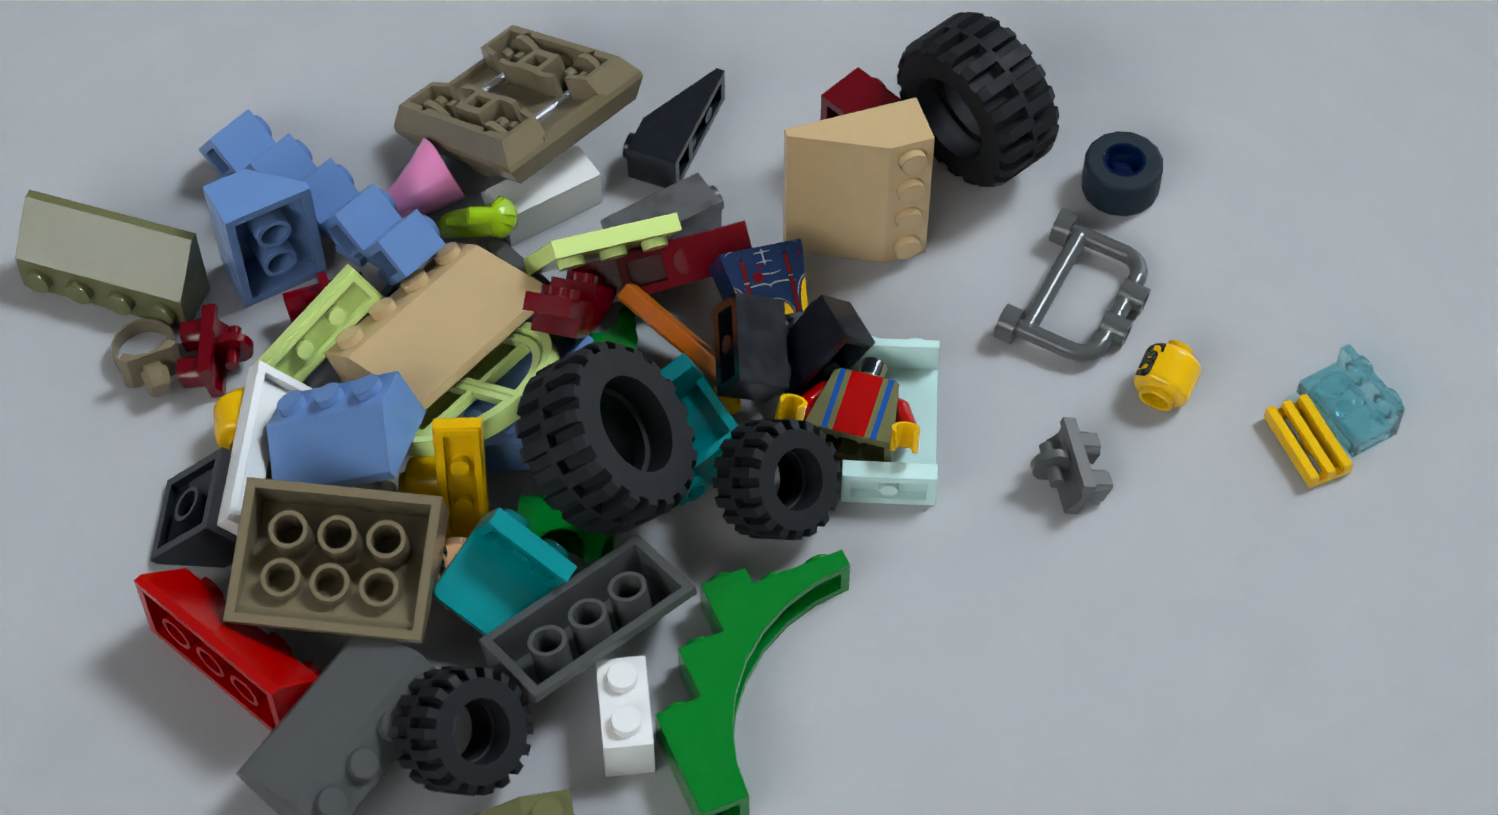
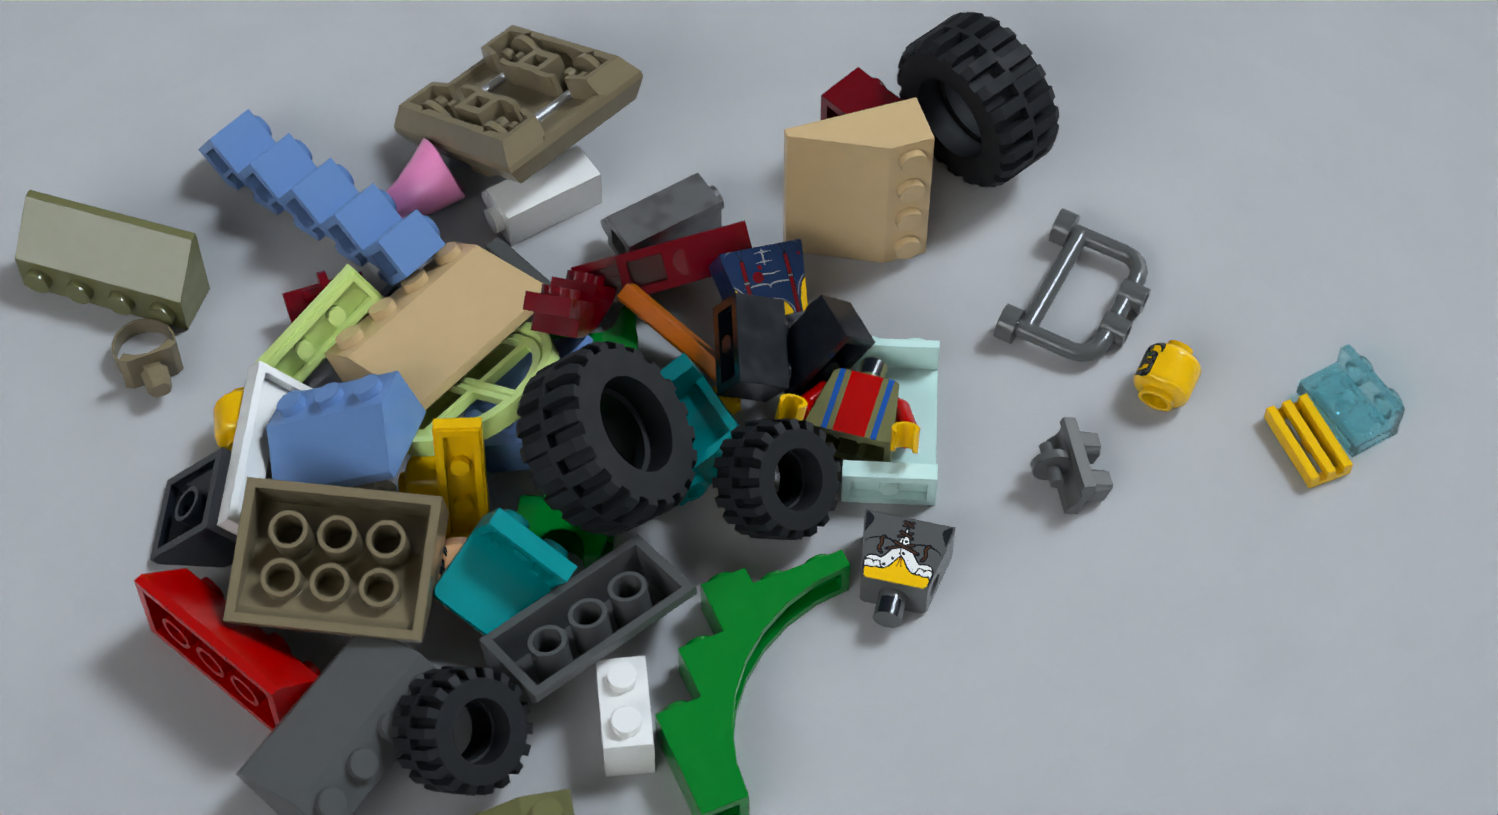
dark red hips [176,303,254,398] -> none
medium blue slope [203,169,327,308] -> none
lime piece [438,196,518,238] -> none
yellowish green wing [523,212,682,276] -> none
black slope [623,68,725,188] -> none
black wheel [1081,131,1163,216] -> none
none -> torso [860,509,956,628]

